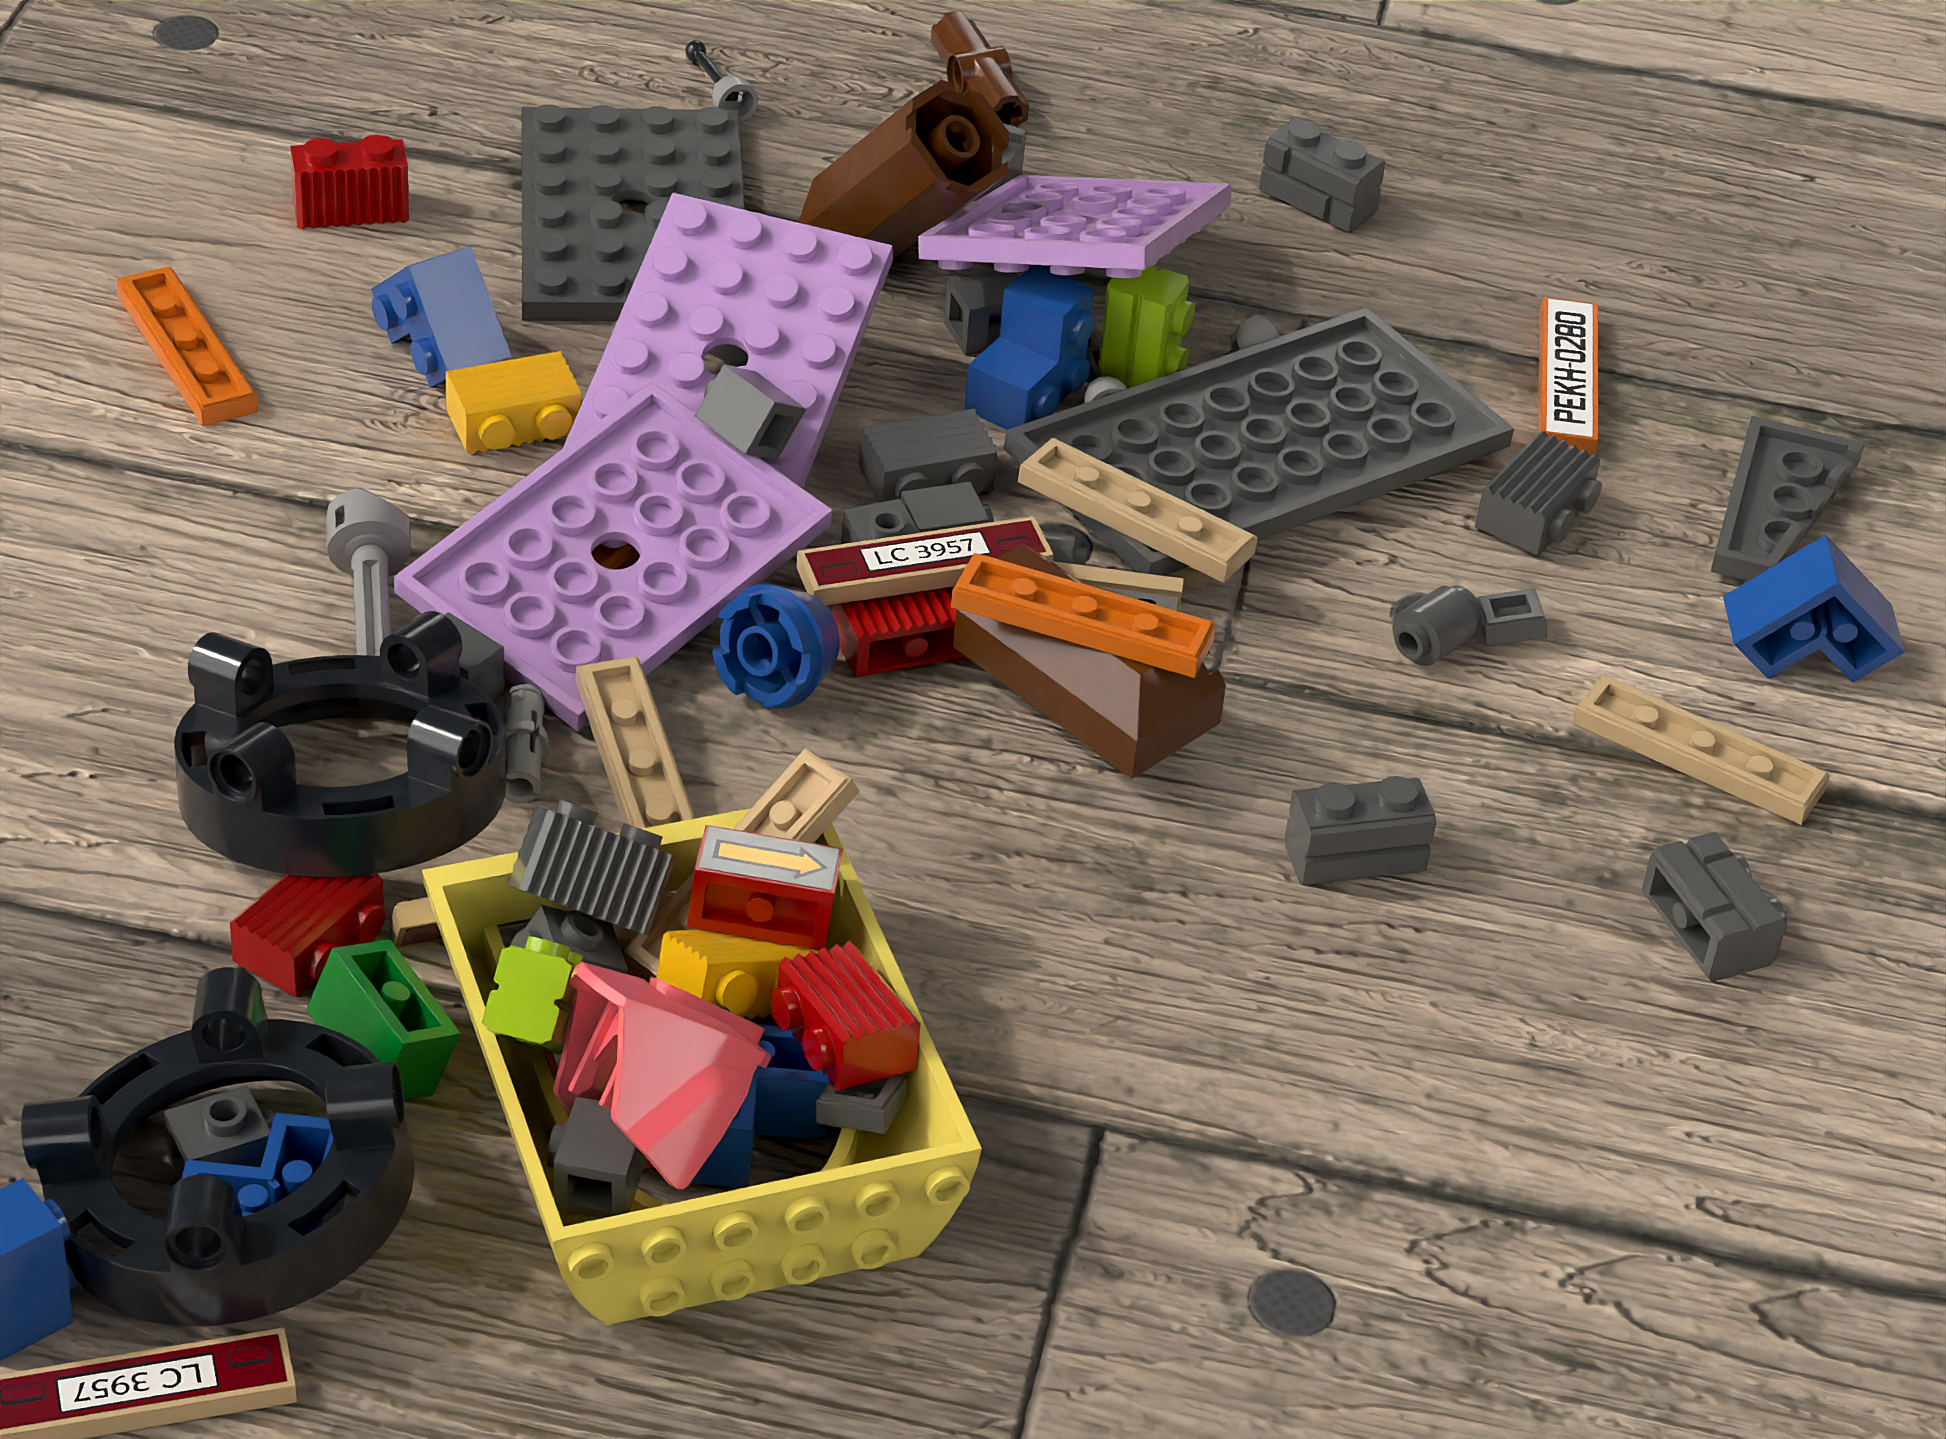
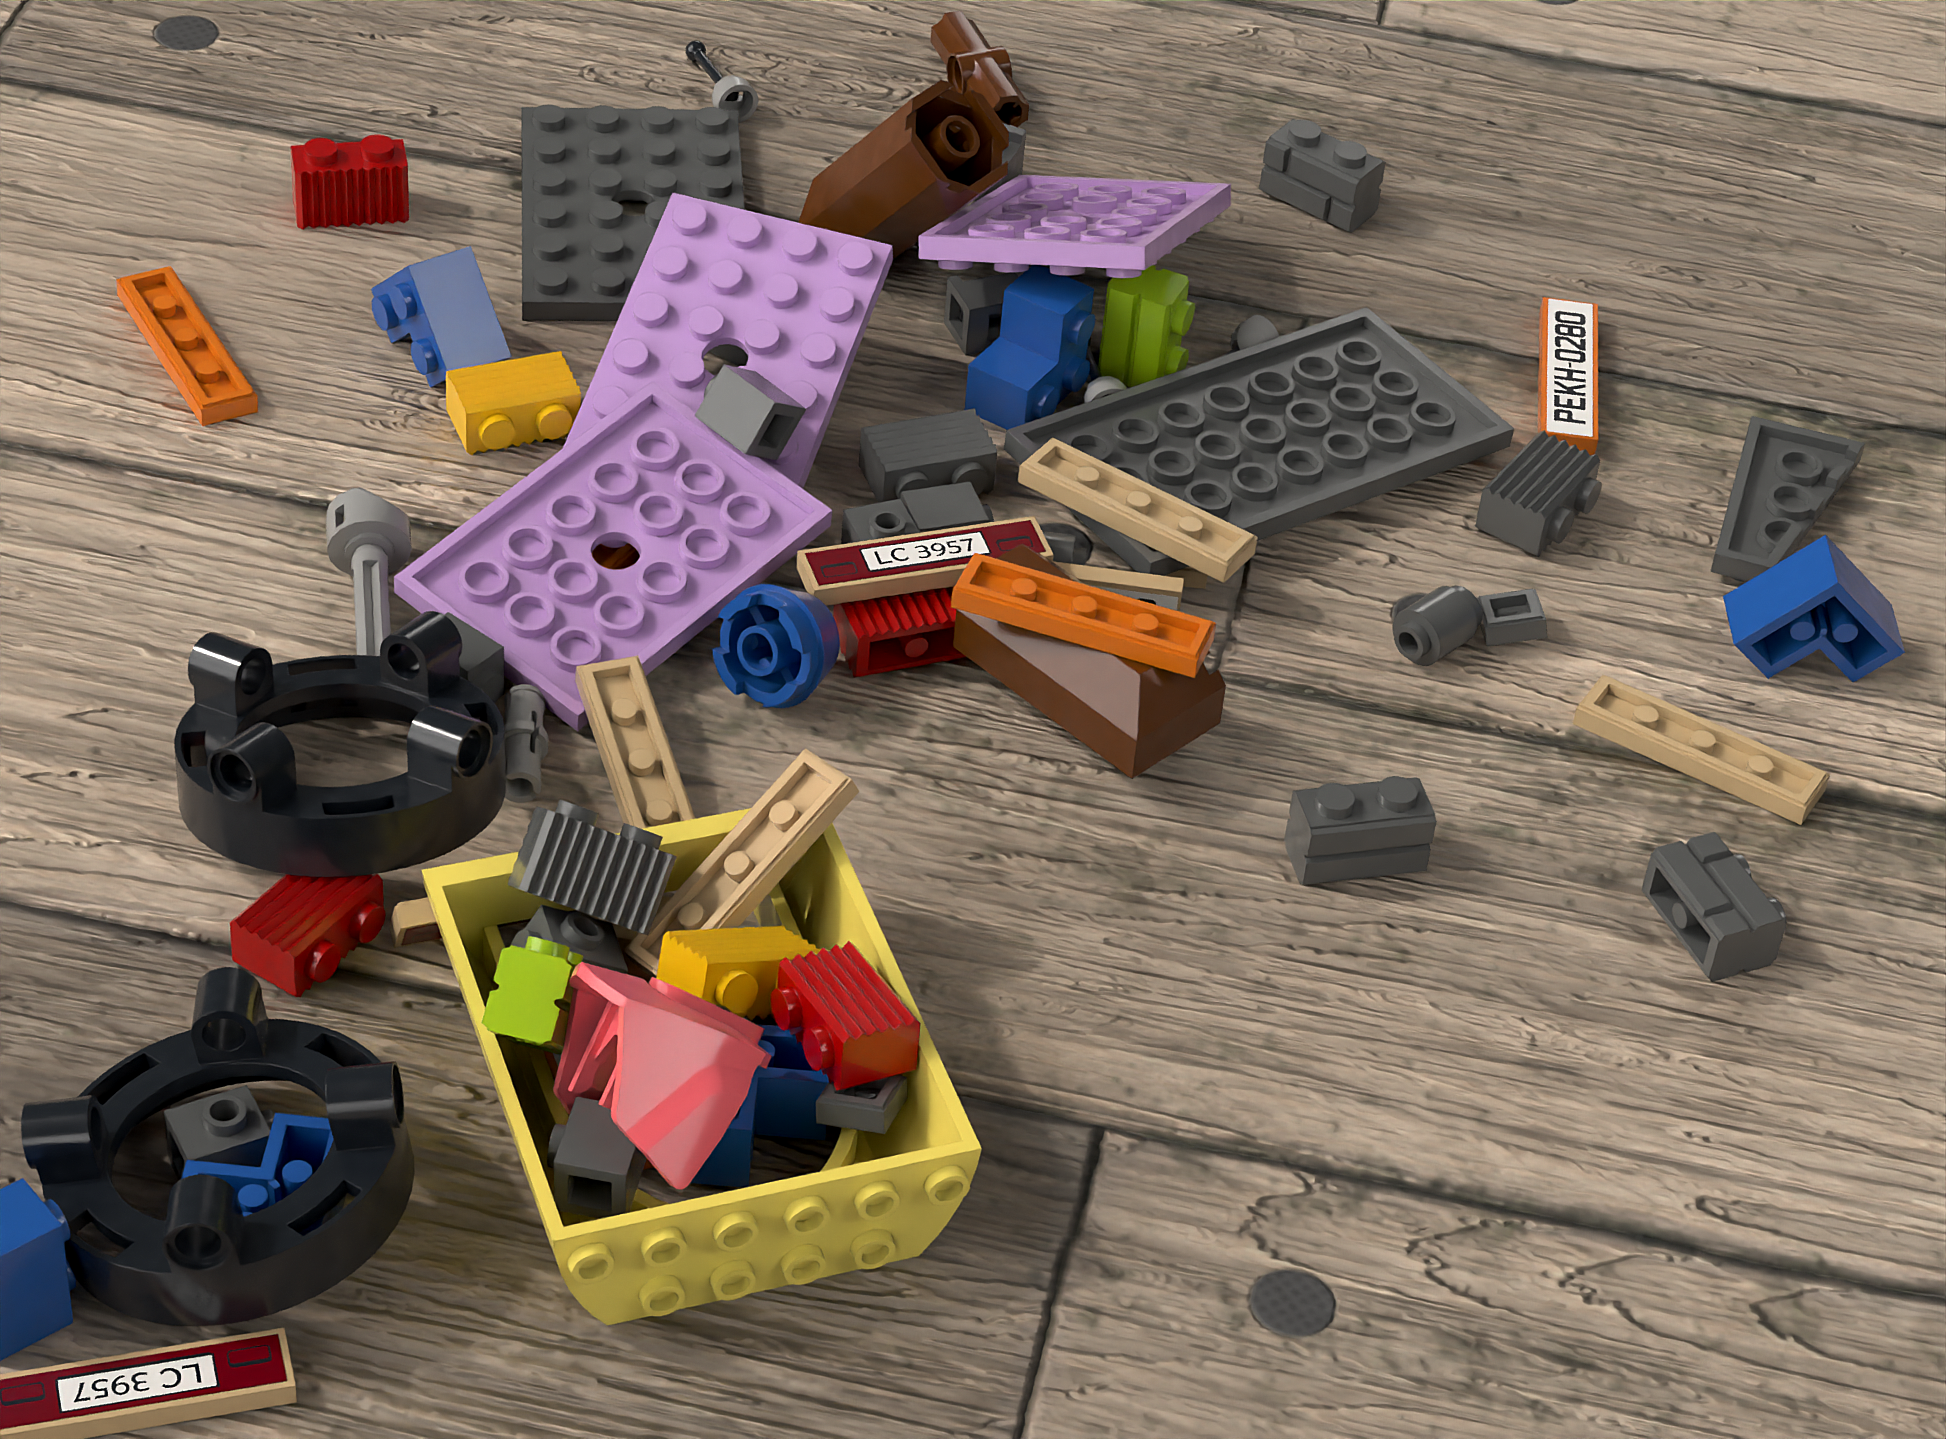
green brick [306,939,461,1100] -> none
red panel [686,825,843,950] -> none

